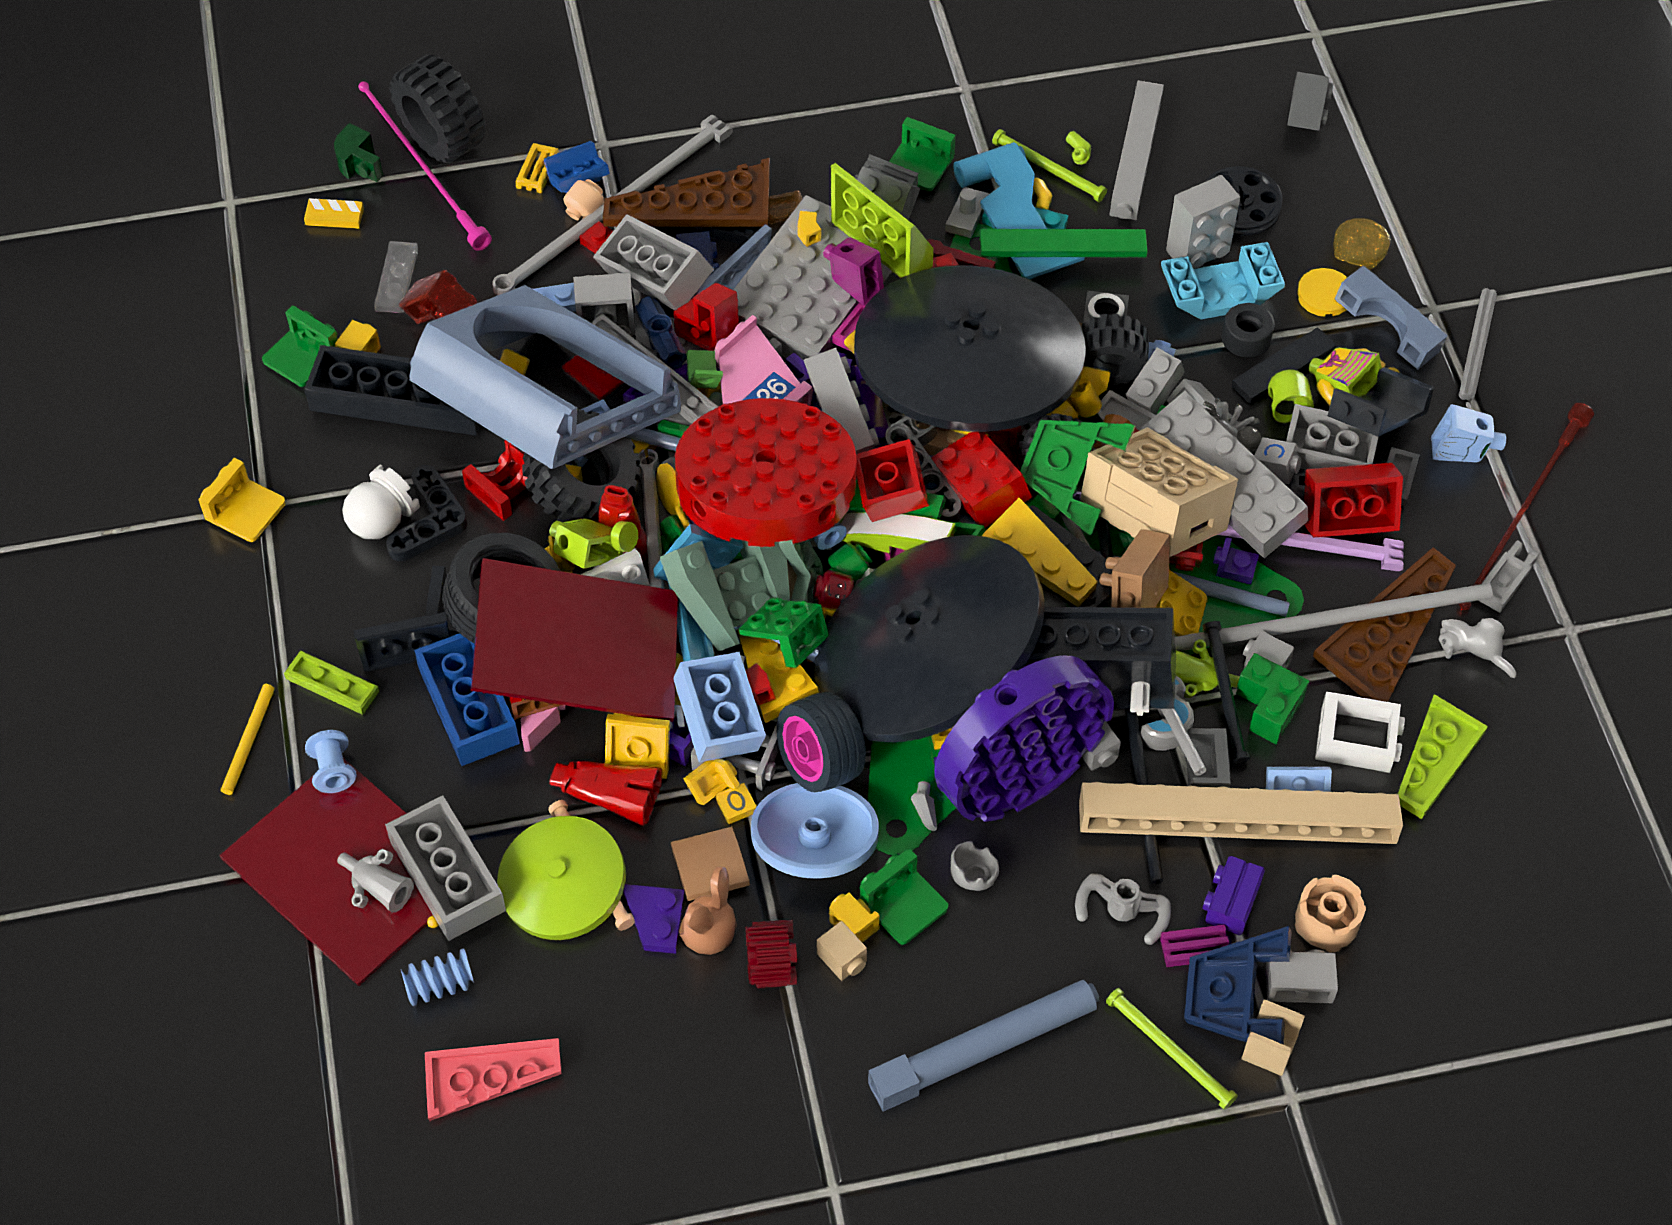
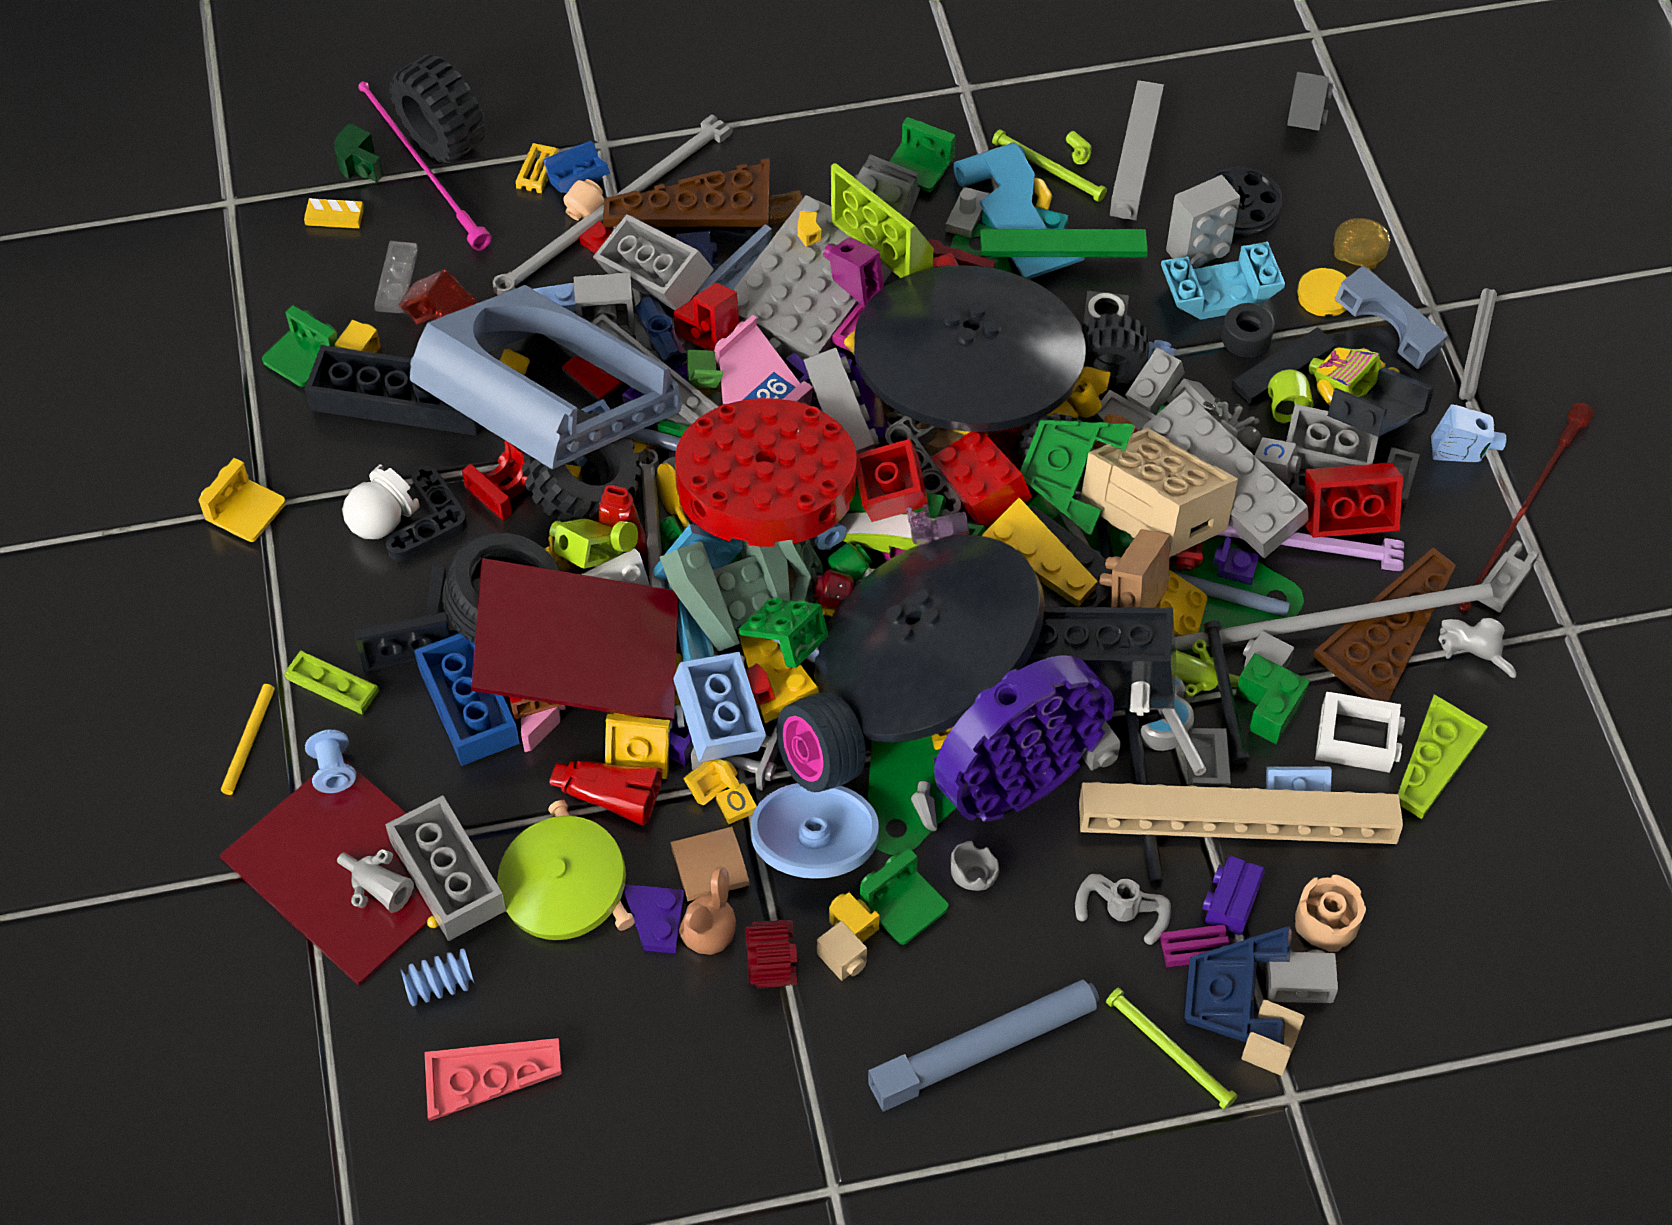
none -> clear purple bar [906,504,969,545]

